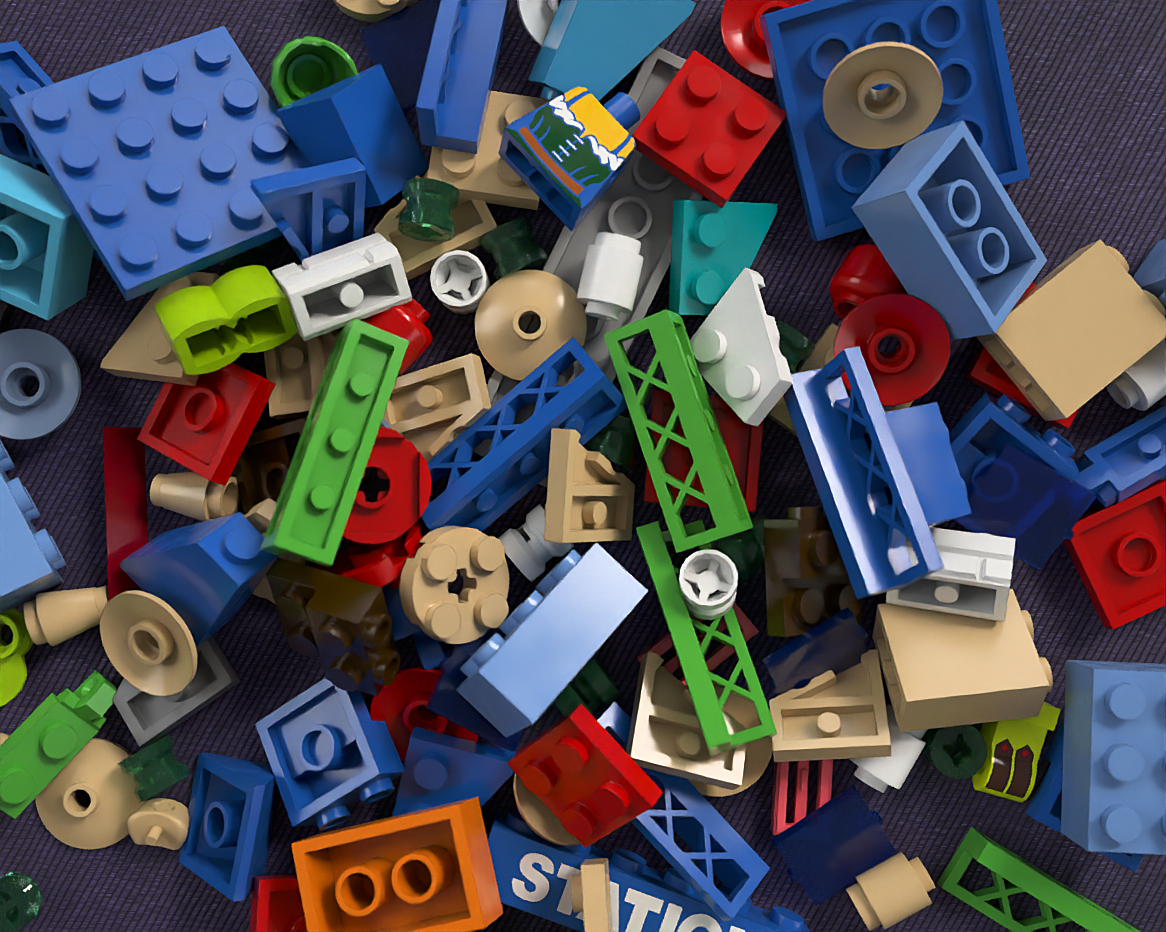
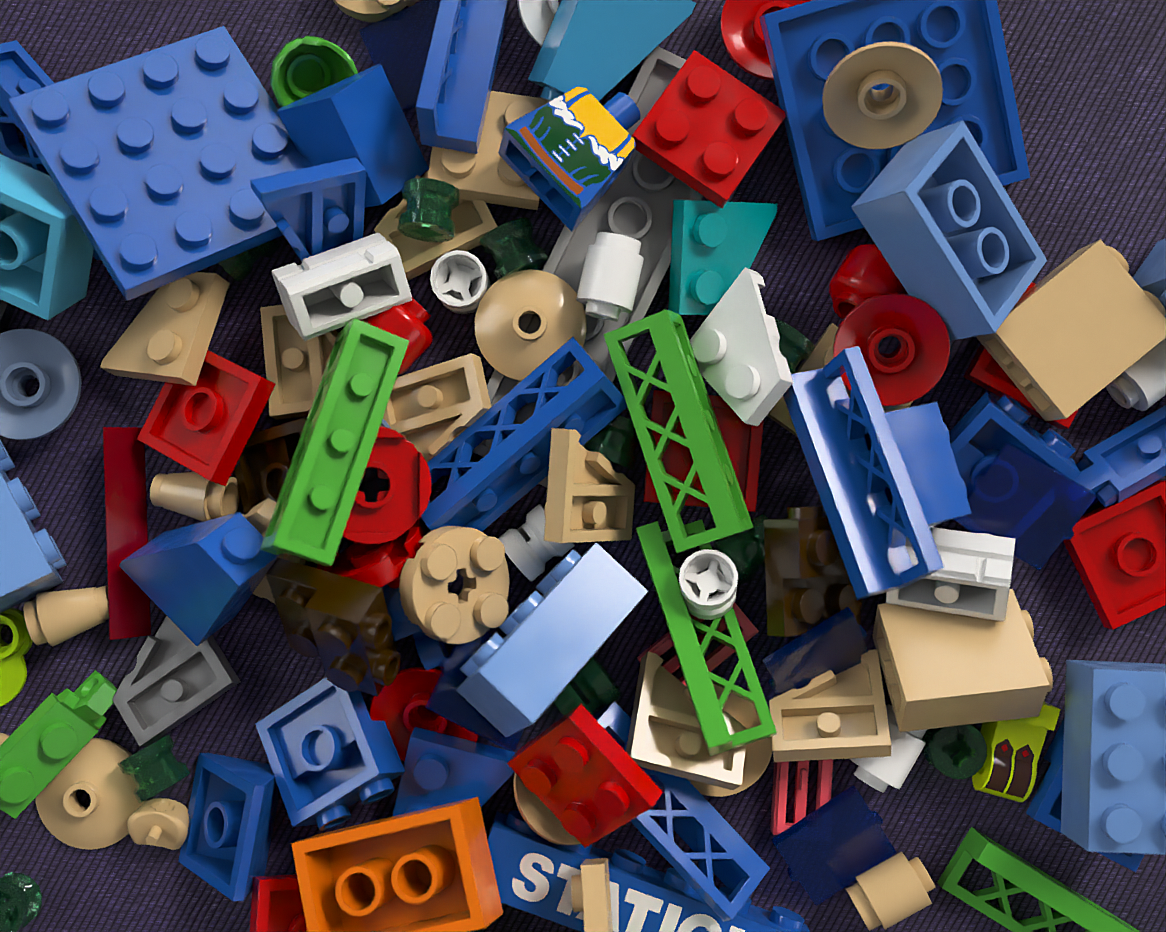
tan dish [100,590,197,697] -> none
lime brick [154,265,298,375] -> none

